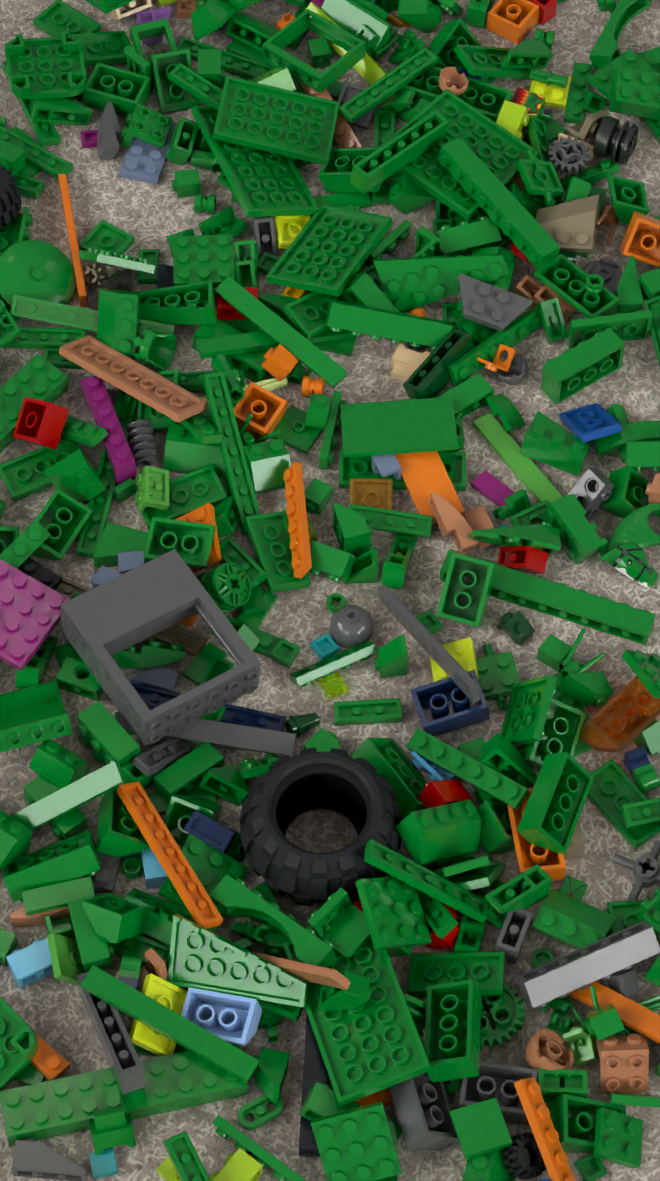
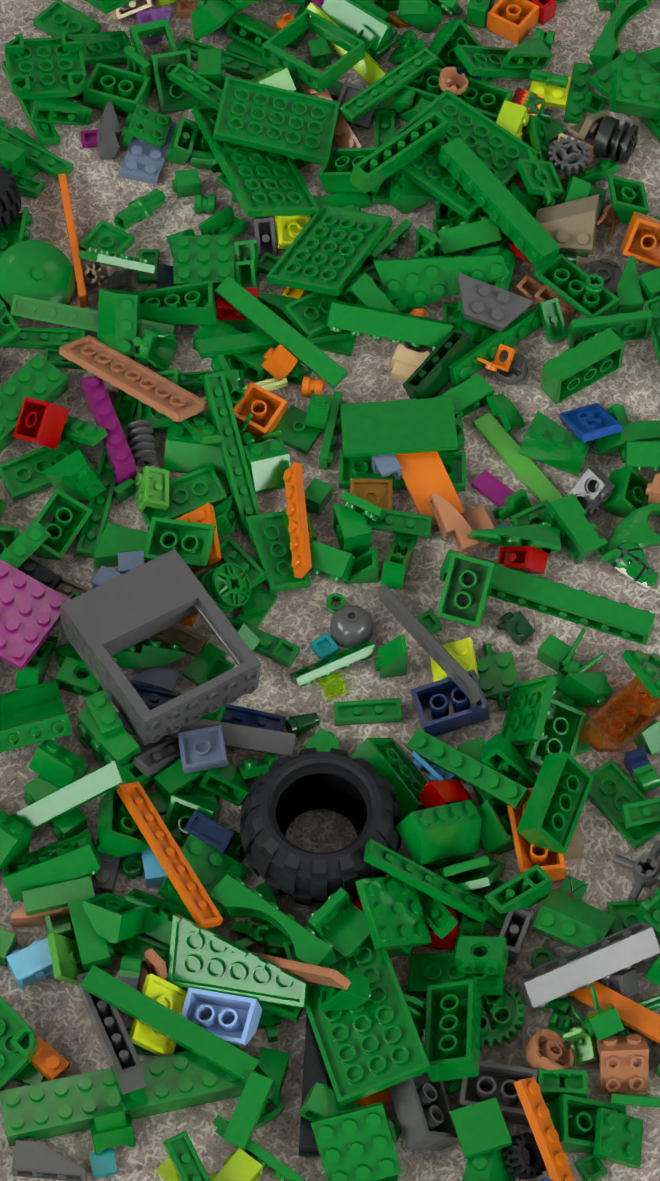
none -> green plate [84,689,124,738]
none -> green piece [114,188,166,231]
none -> sand blue tile [177,725,229,774]
none -> green tile [222,1071,275,1150]
none -> green plate [340,490,386,522]
none -> green brick [455,936,509,975]

